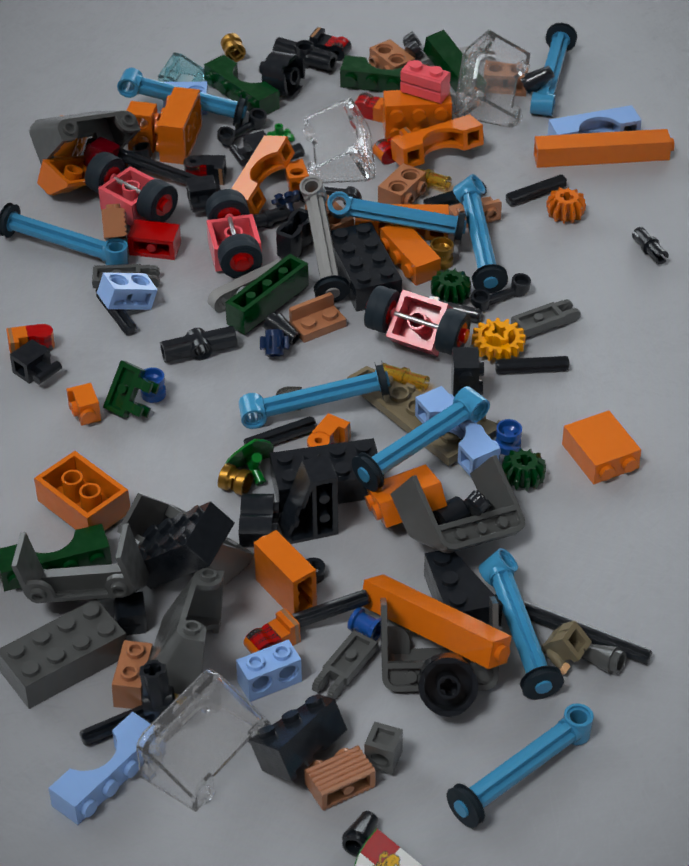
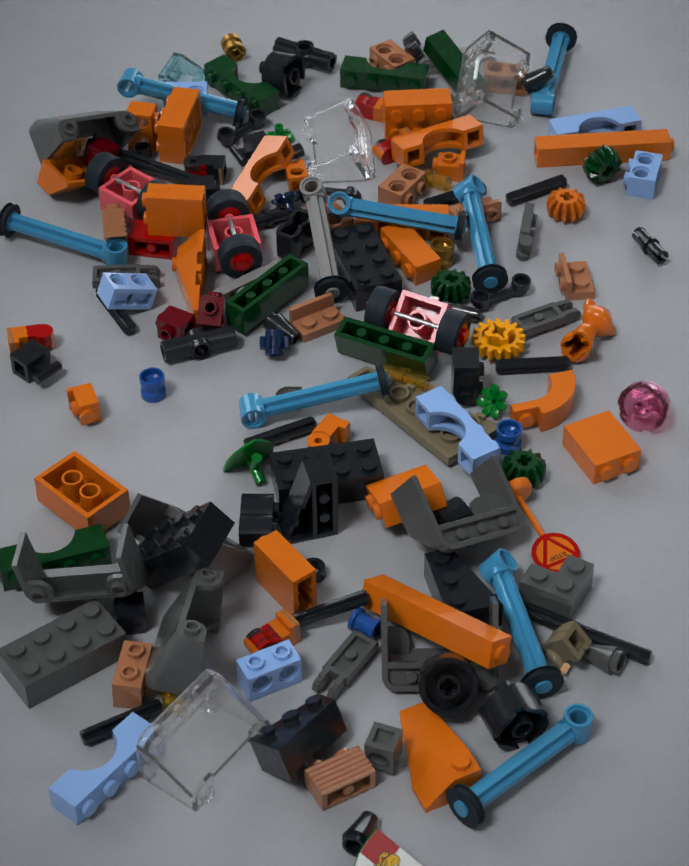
dark green plate [103,360,160,418] -> none
black piece [140,660,178,741] -> none
pearl gold wheel [217,463,253,495] -> none
black leg [309,27,352,61] -> none
dark azure piece [352,386,490,492] -> none
coral brick [400,60,451,103] -> none
black bar [464,490,493,516] -> none
none -> orange brick [142,183,207,237]
none -> dark red brick [156,305,196,340]
none -> orange wedge [172,229,207,328]
none -> dark red brick [197,291,228,328]
none -> dark green brick [334,316,438,380]
none -> orange wedge [399,702,481,813]
none -> orange brick [432,150,466,182]
none -> green plant [476,384,508,418]
none -> black brick [478,681,549,750]
none -> orange piece [509,477,580,572]
none -> orange arch [510,370,576,432]
none -> dark grey hinge [516,202,538,261]
none -> dark grey brick [519,554,594,619]
none -> nougat bracket [554,253,595,301]
none -> orange animal [560,298,616,363]
none -> dark green gear [582,145,622,184]
none -> clear pink cylinder [618,379,671,432]
none -> light blue brick [623,150,663,199]

